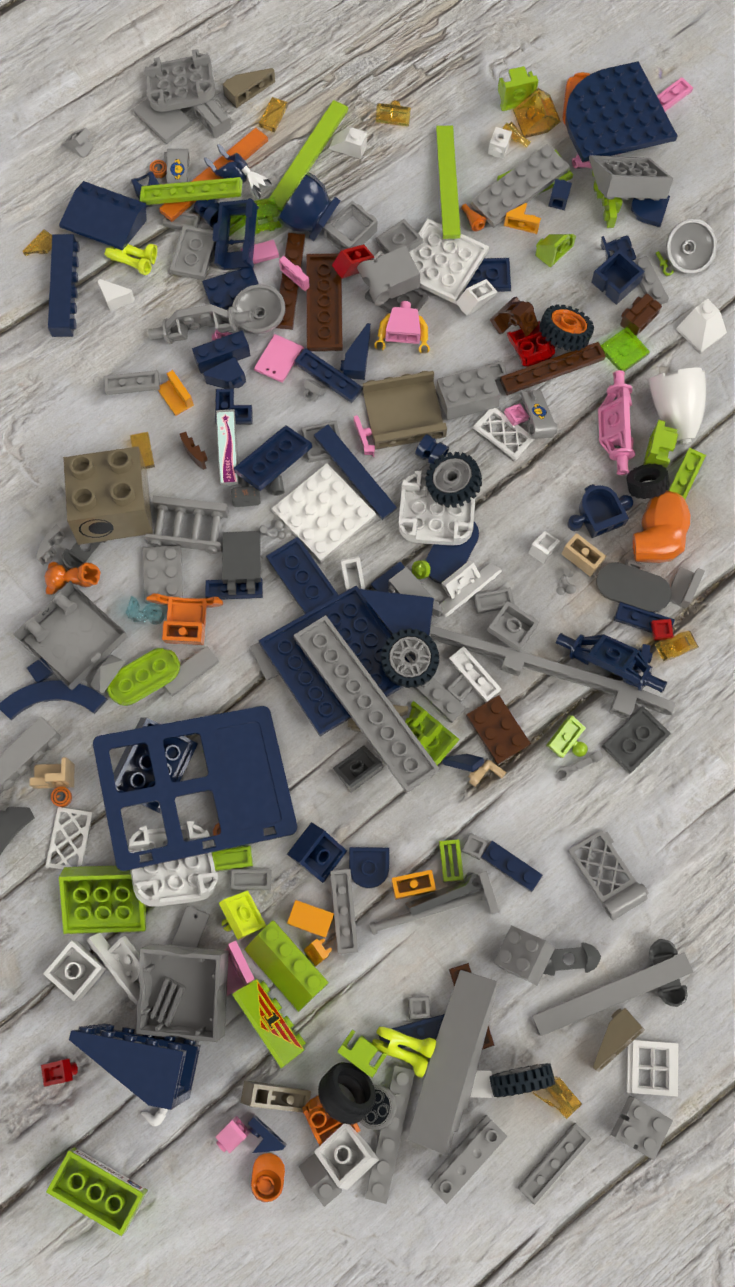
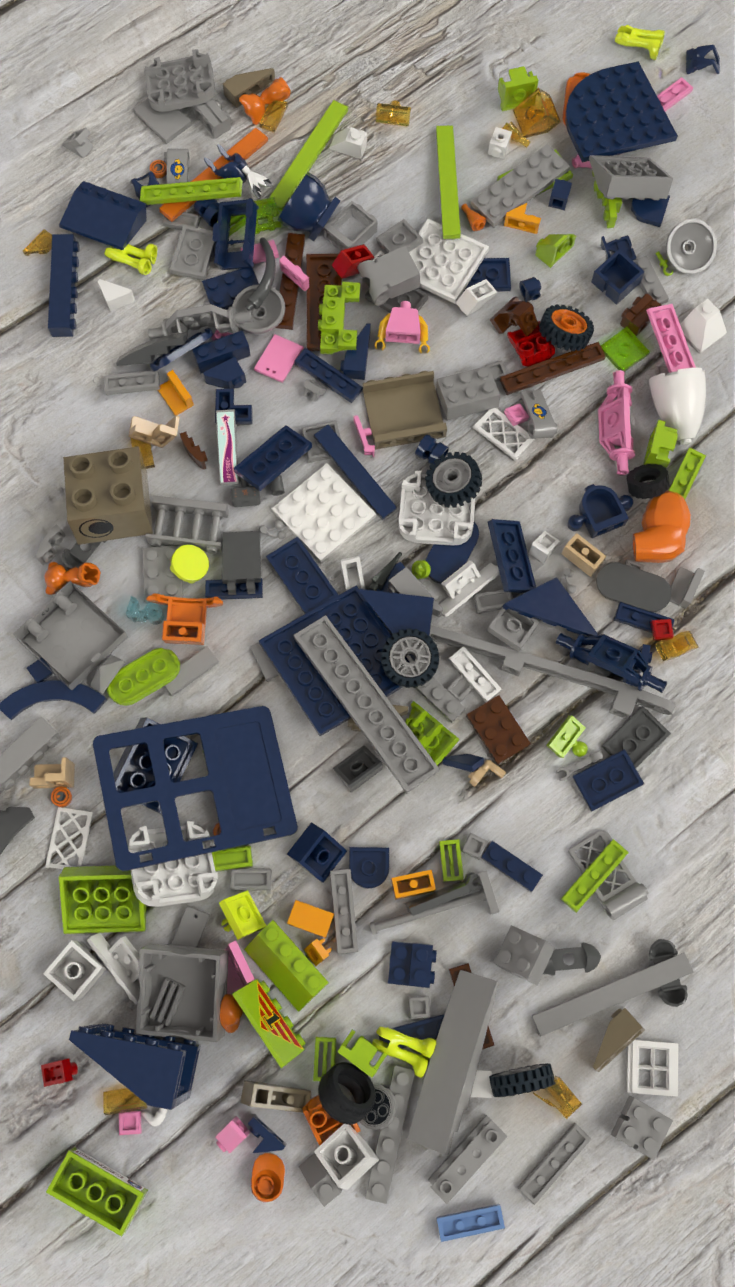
none -> clear yellow tile [103,1088,148,1116]
none -> dark grey slope [116,332,187,366]
none -> bright pink tile [119,1110,142,1135]
none -> tan panel [128,415,180,448]
none -> dark blue tile [149,328,213,371]
none -> neon yellow tile [170,545,209,584]
none -> orange cap [220,994,243,1033]
none -> orange animal [239,77,291,125]
none -> dark grey animal [245,237,276,311]
none -> lime tile [313,1037,336,1081]
none -> lime bracket [318,282,360,354]
none -> pearl dark grey piece [369,552,402,591]
none -> dark blue plate [388,941,437,988]
none -> medium blue plate [436,1204,505,1242]
none -> dark blue plate [487,519,536,593]
none -> dark blue tile [502,577,598,636]
none -> dark blue plate [519,277,541,302]
none -> lime tile [561,839,629,913]
none -> dark blue tile [572,749,644,812]
none -> neon yellow piece [615,25,665,60]
none -> bright pink slope [646,304,696,373]
none -> dark blue piece [686,45,720,74]

